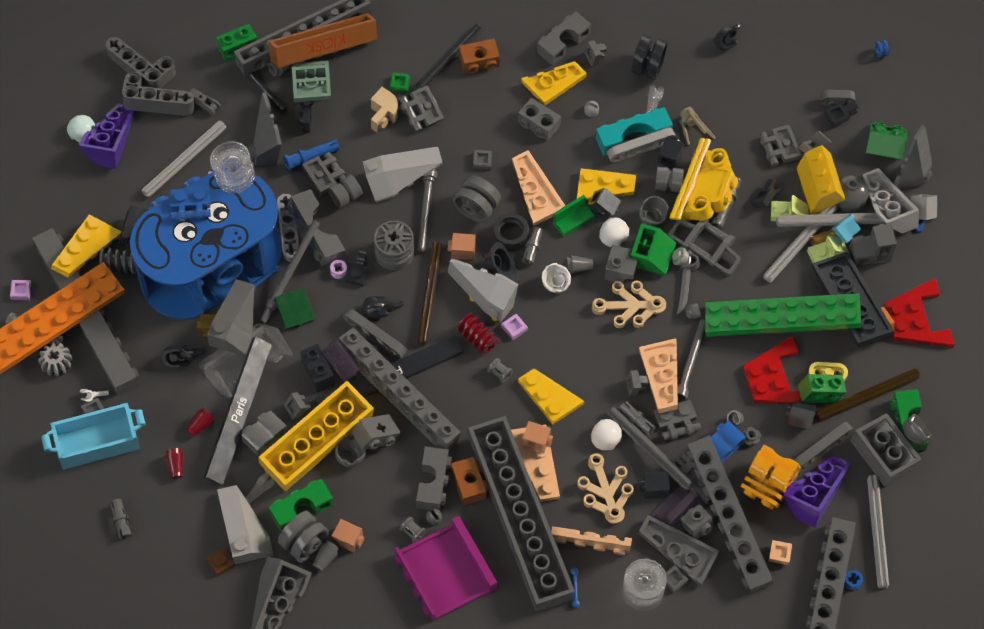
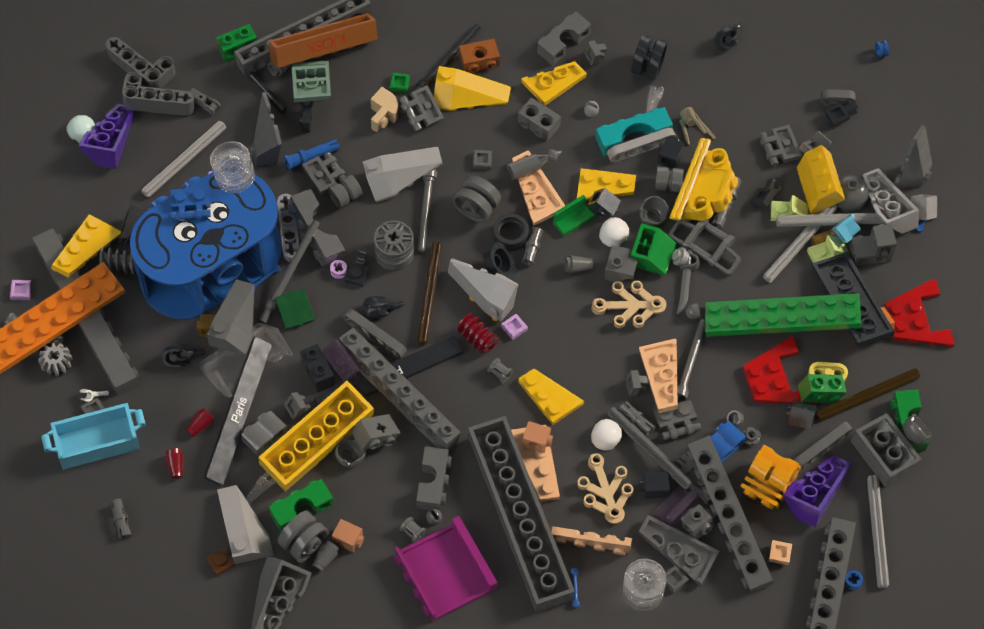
nougat brick [448,233,476,260] -> none
dark orange brick [451,457,489,506] -> none
white hair [542,263,571,293] -> none
green slope [866,122,907,159] -> none
none -> yellow wedge [434,66,511,111]
none -> dark grey wheel [507,149,562,180]

